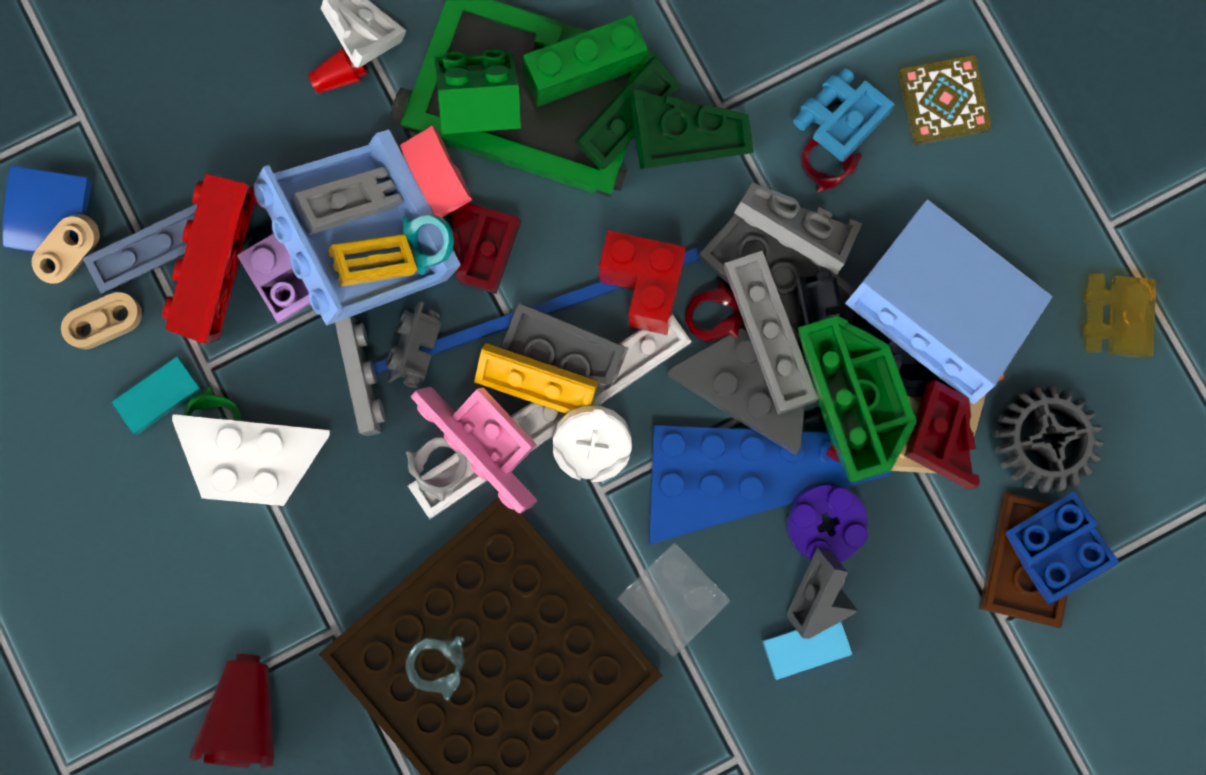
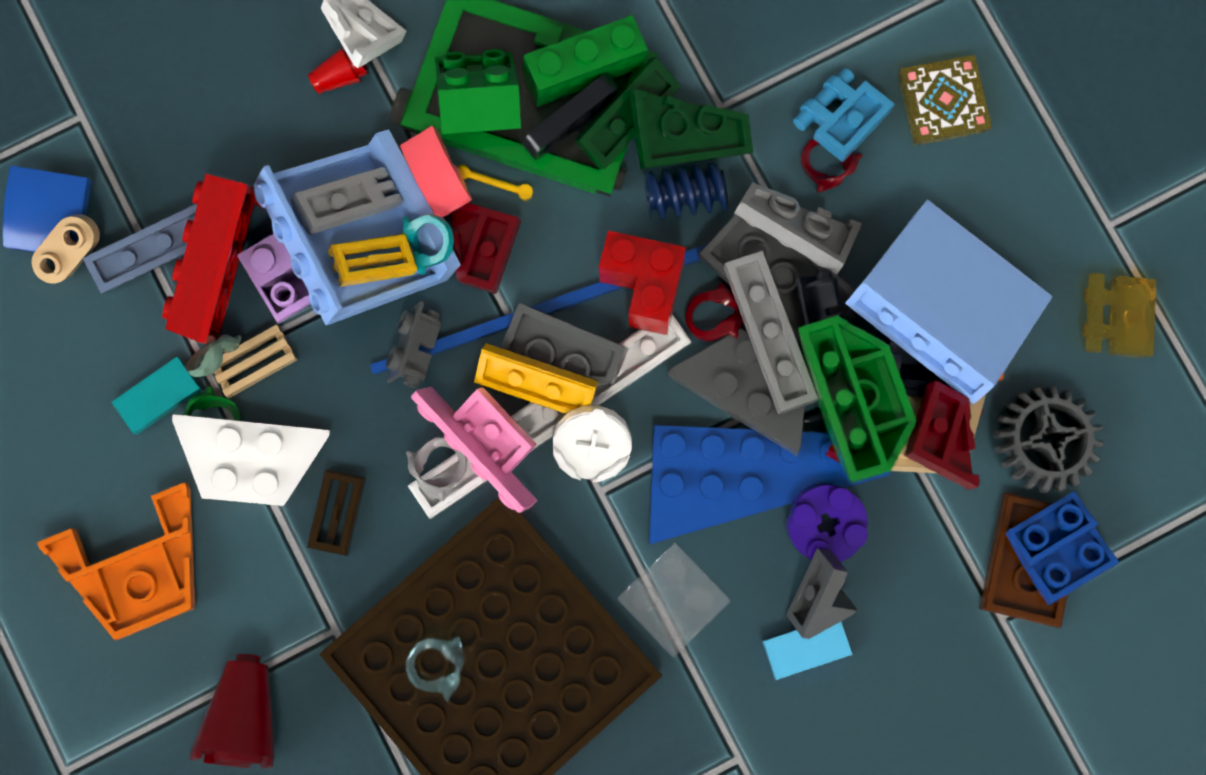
tan plate [61,292,142,350] -> none
light grey plate [335,316,385,436] -> none
none -> orange wing [37,482,195,640]
none -> sand green piece [185,334,242,377]
none -> tan tile [214,324,298,398]
none -> dark brown tile [307,469,366,556]
none -> yellow hinge [458,165,533,201]
none -> black beam [522,73,621,160]
none -> dark blue piece [645,163,728,220]

